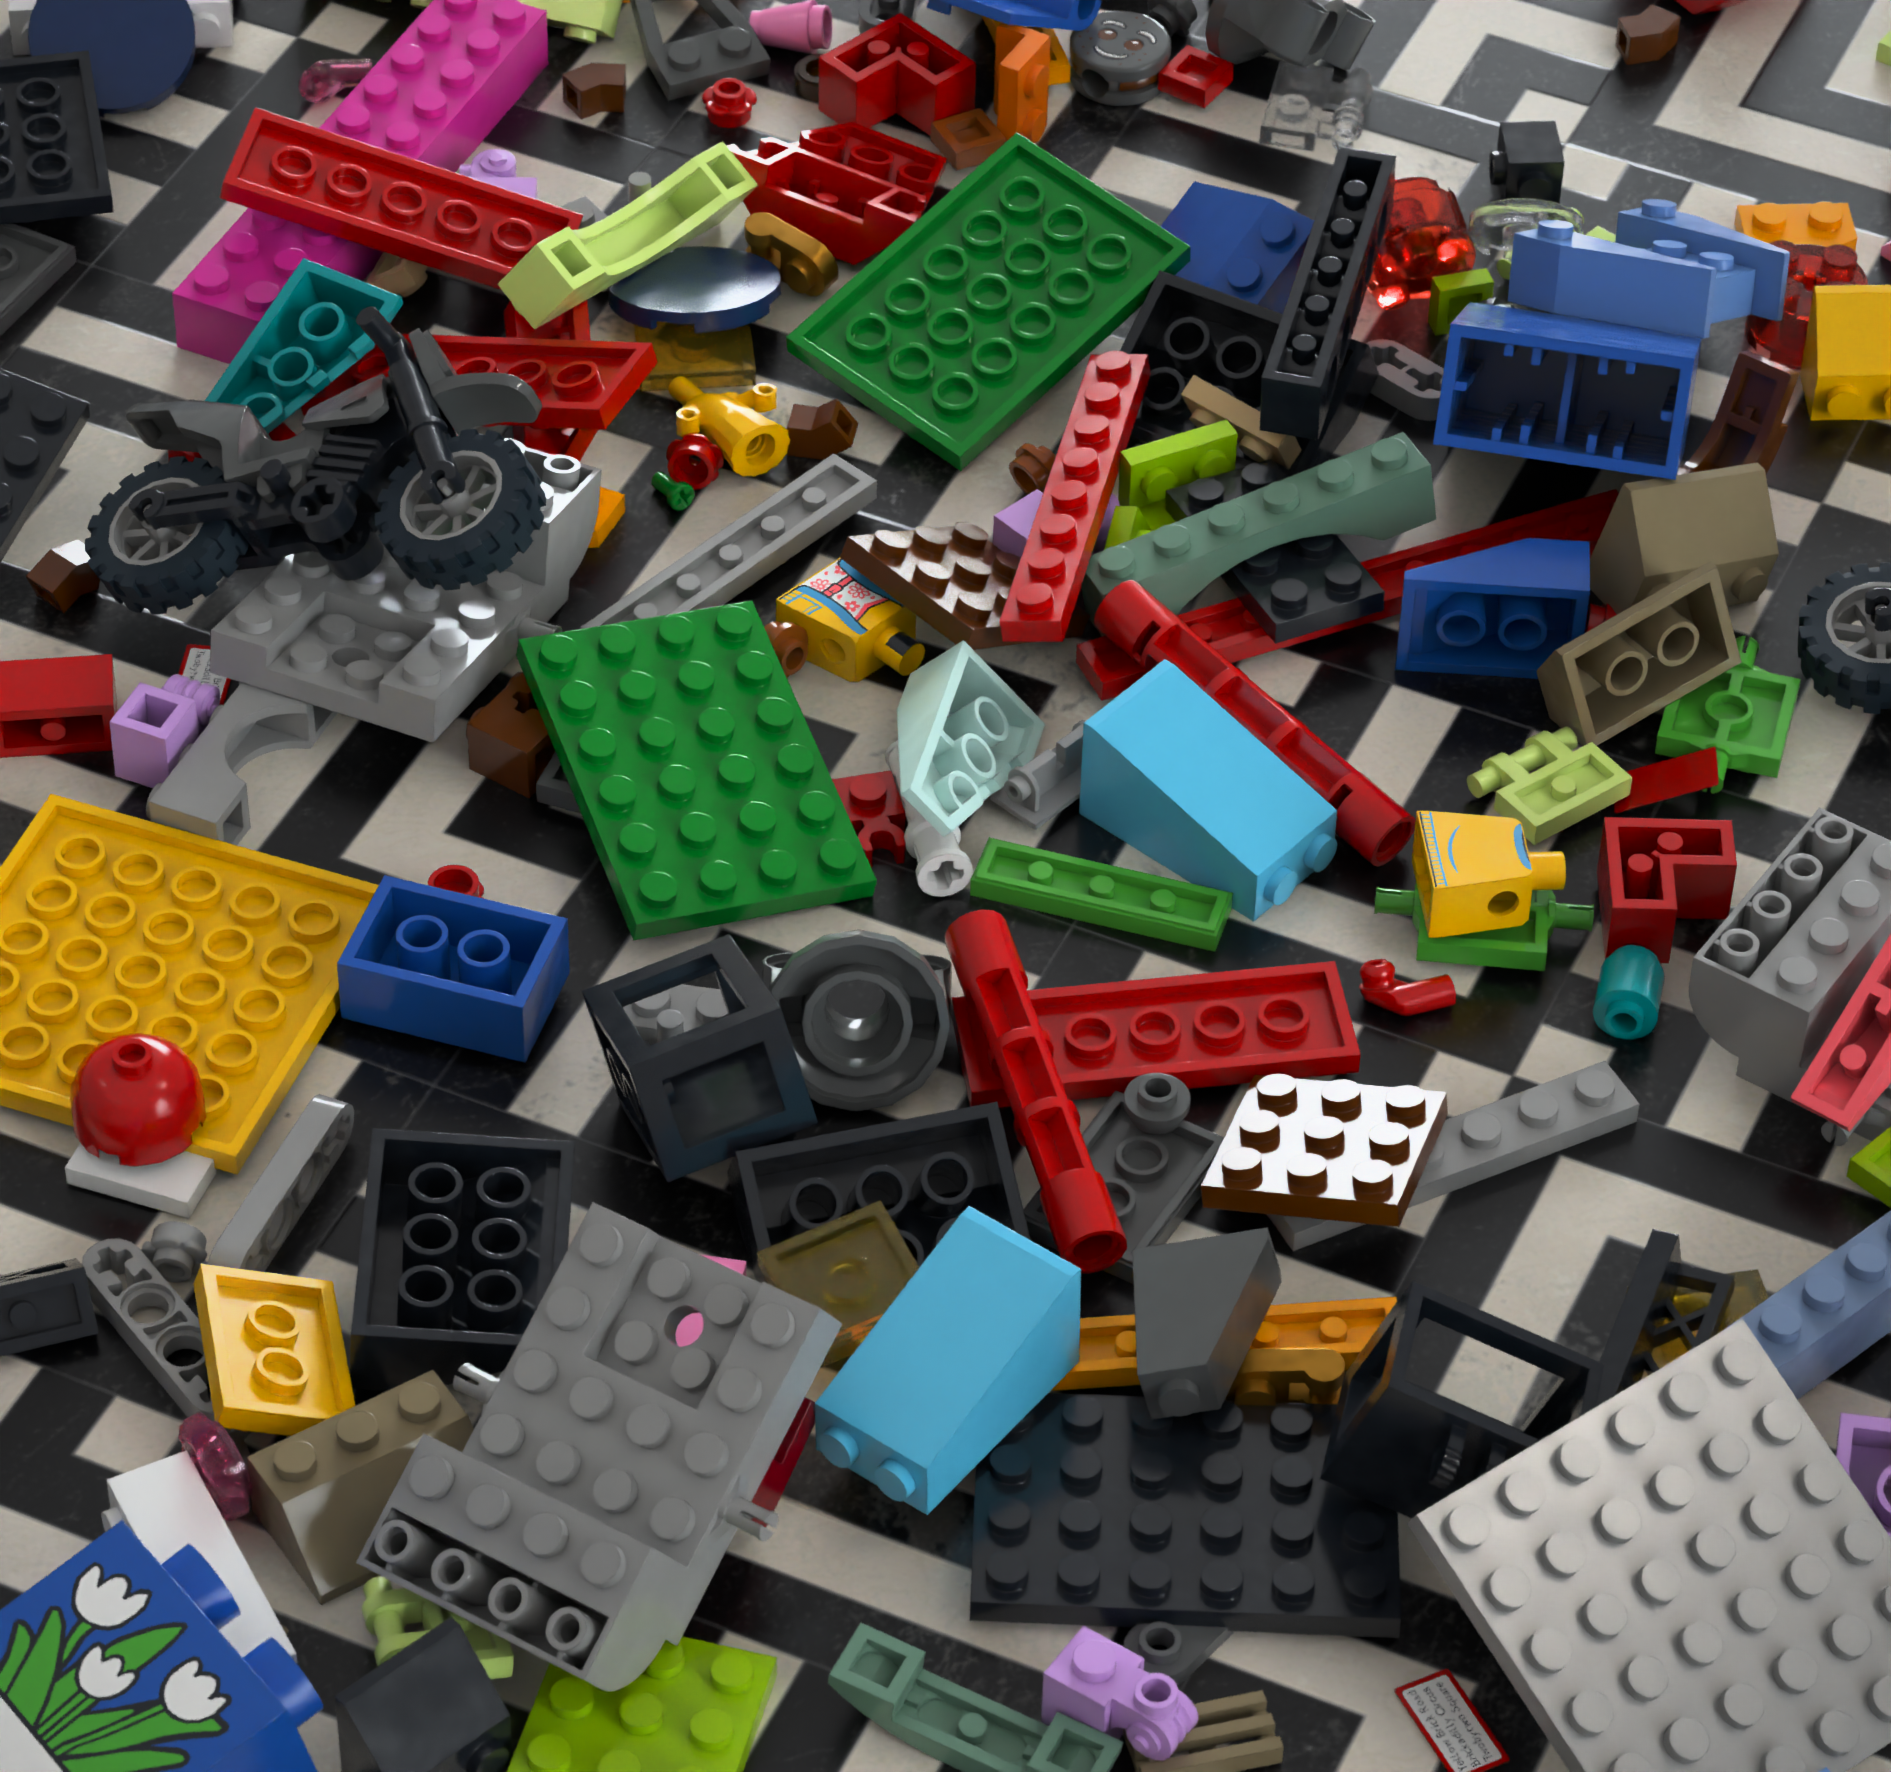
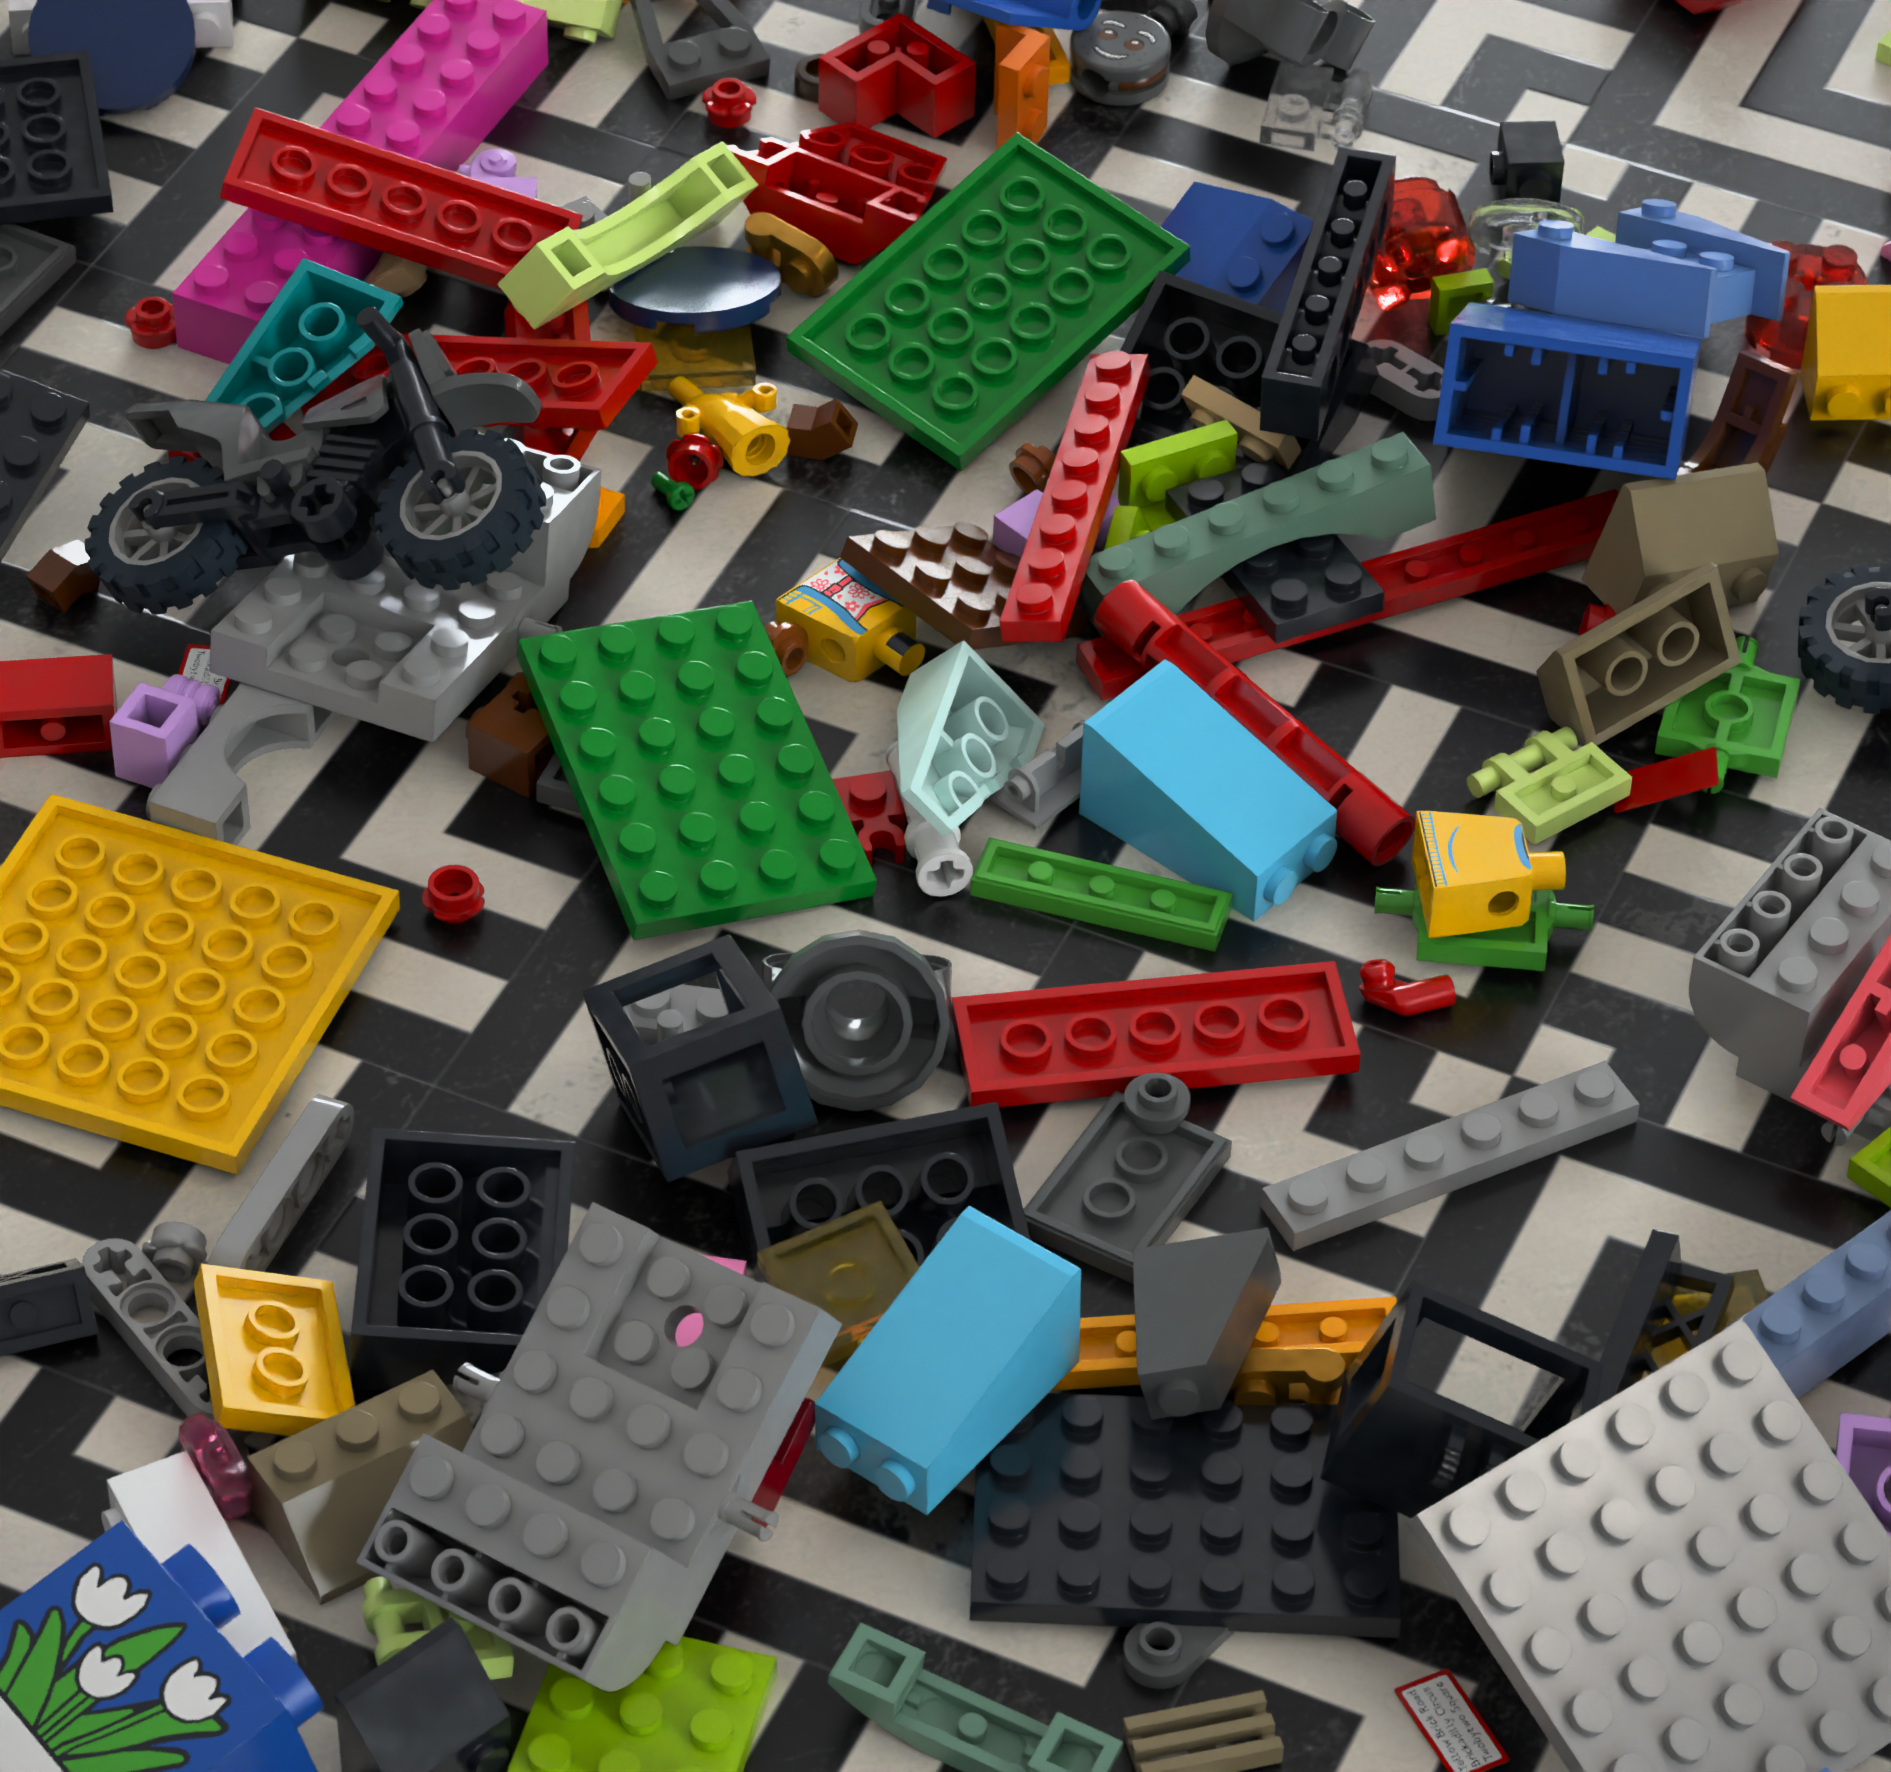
white tile [65,1143,217,1218] -> none
red cylinder [70,1033,206,1167] -> none
clear pink arm [298,59,372,103] -> none
blue brick [337,875,570,1062] -> none
reddish brown piece [562,63,626,119] -> none
light grey plate [581,453,877,629] -> none
bright pink cone [749,0,832,54] -> none
dark orange plate [931,108,1006,171] -> none
red piece [945,910,1127,1274] -> none
lavender brick [1041,1625,1199,1761] -> none
red plate [1158,45,1234,109] -> none
plate [1201,1074,1448,1227] -> none
blue slope [1395,538,1590,679] -> none
teal brick [1593,945,1665,1039] -> none
red brick [1597,817,1737,963] -> none
reddish brown piece [1615,4,1680,65] -> none
light orange wing [1734,202,1857,277] -> none
none -> red plate [125,296,176,349]

